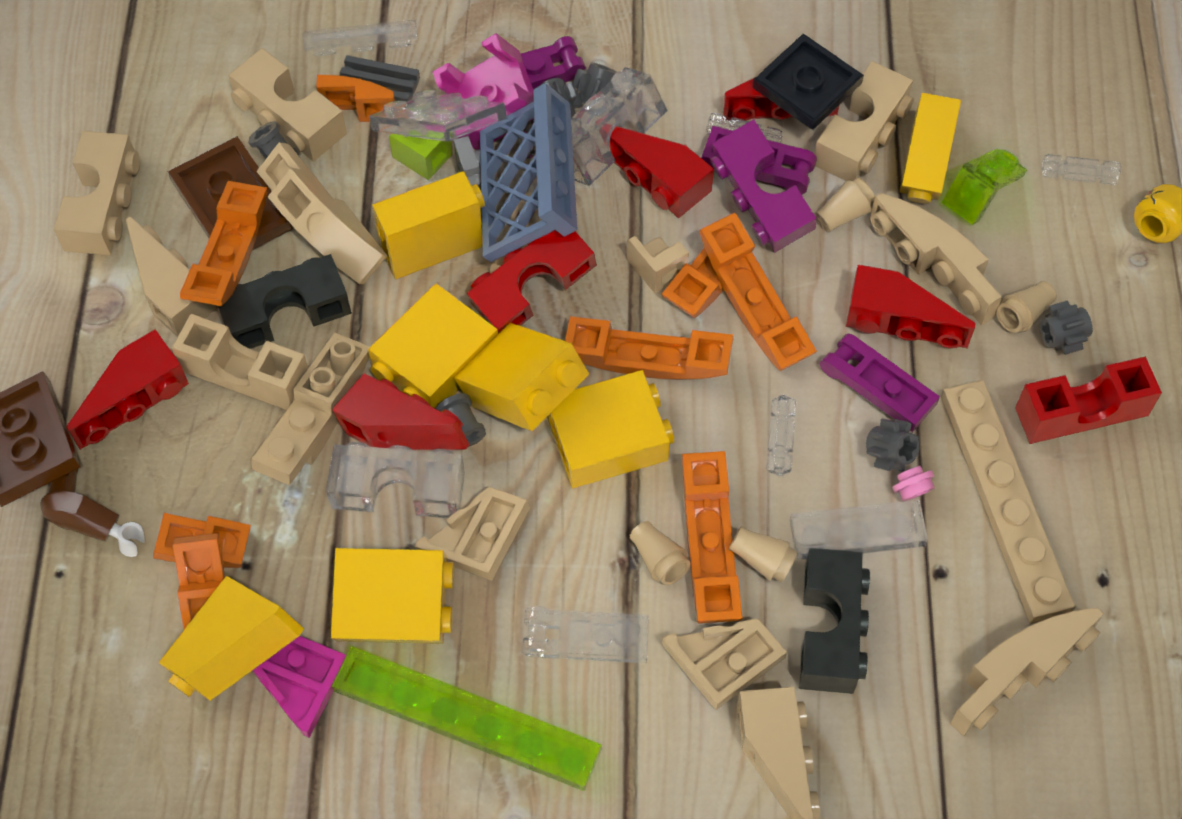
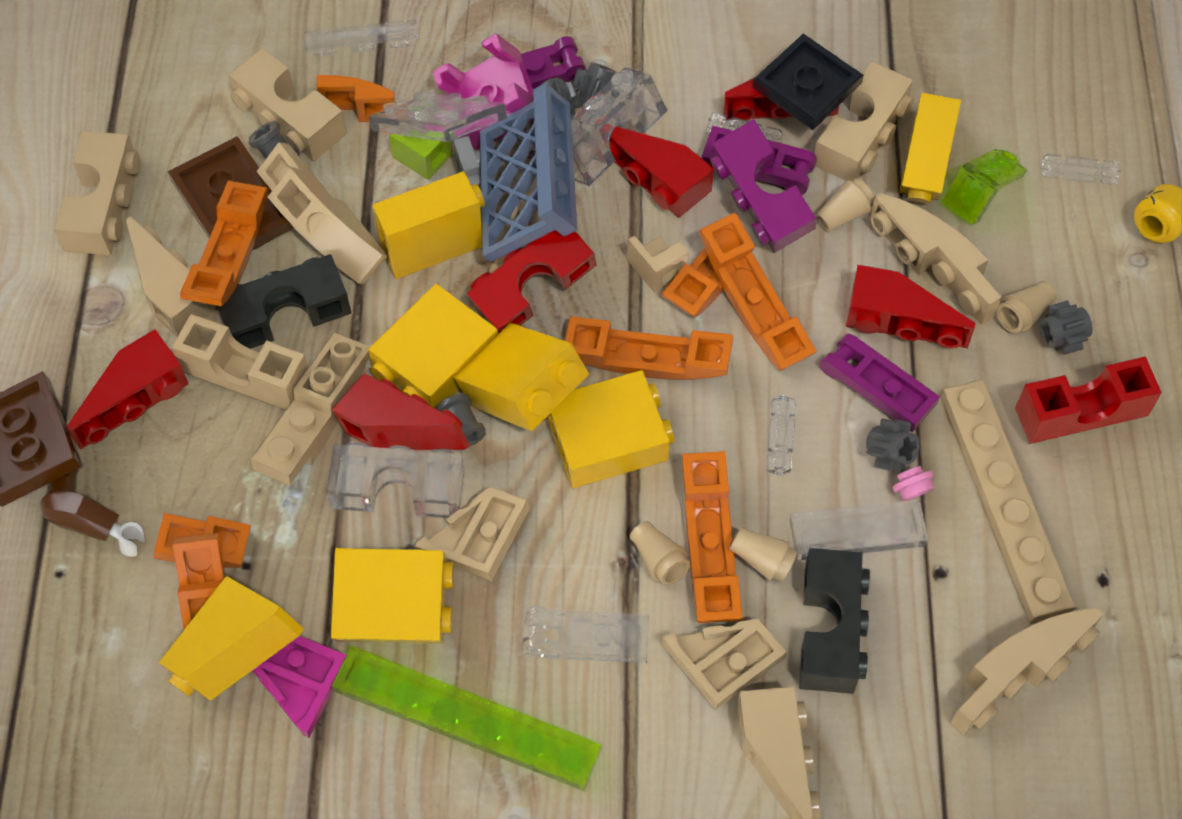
dark grey tile [340,55,420,108] -> none

